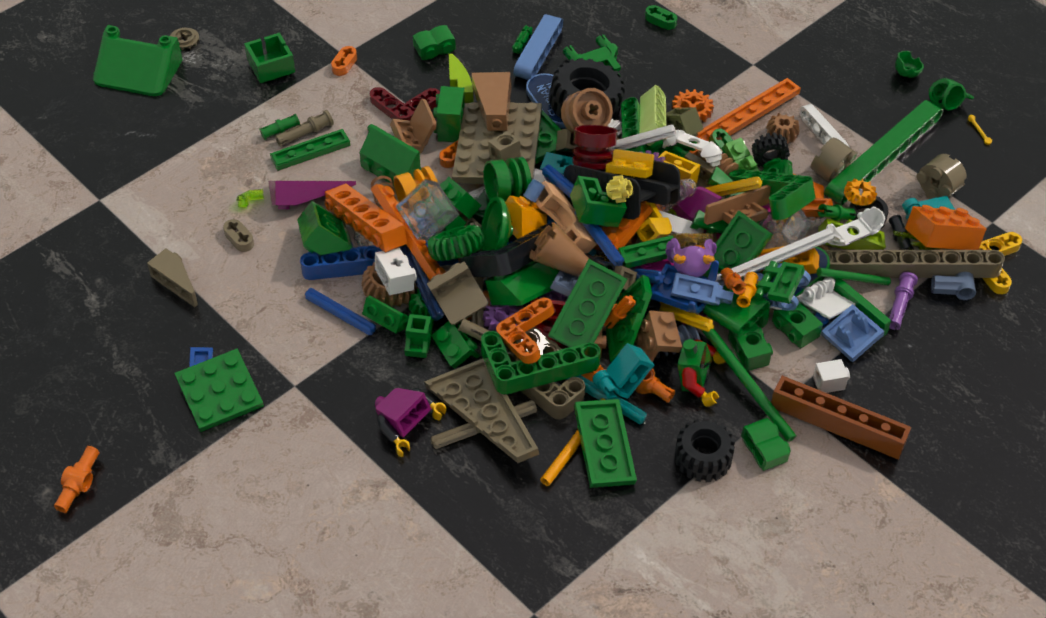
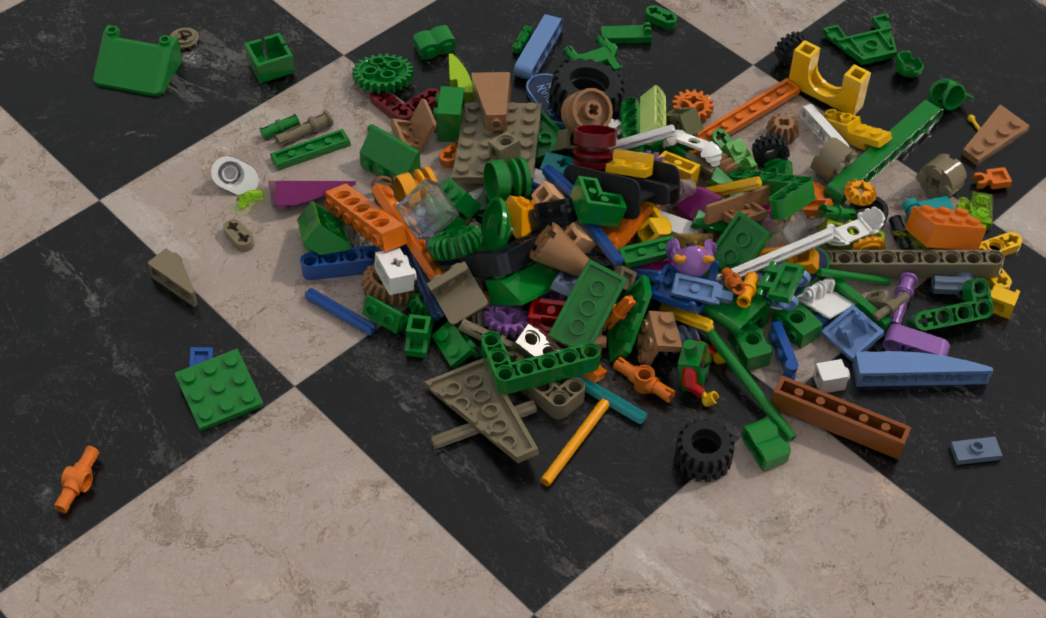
orange beam [331,46,357,76] -> none
magenta torso [375,388,446,457] -> none
orange beam [496,298,554,364] -> none
medium blue hinge [523,179,545,203] -> none
green plate [574,399,637,488] -> none
teal hinge [593,343,654,399] -> none
light yellow gear [606,175,633,203] -> none
none -> white piece [211,156,259,196]
none -> green gear [352,53,414,94]
none -> black hinge [529,197,578,232]
none -> green hinge [601,22,652,44]
none -> blue plate [768,321,799,380]
none -> black tyre [774,31,808,67]
none -> yellow arch [789,40,871,115]
none -> green wing [822,13,897,65]
none -> yellow slope [822,109,892,150]
none -> light orange gear [851,236,885,250]
none -> medium blue slope [852,351,993,387]
none -> dark tan piece [866,290,910,321]
none -> medium lavender beam [882,324,950,356]
none -> green beam [907,278,994,331]
none -> sand blue plate [950,437,1003,465]
none -> clear neon green plate [956,191,993,229]
none -> medium nougat wing [962,104,1030,166]
none -> orange plate [972,167,1012,189]
none -> yellow brick [990,285,1020,319]

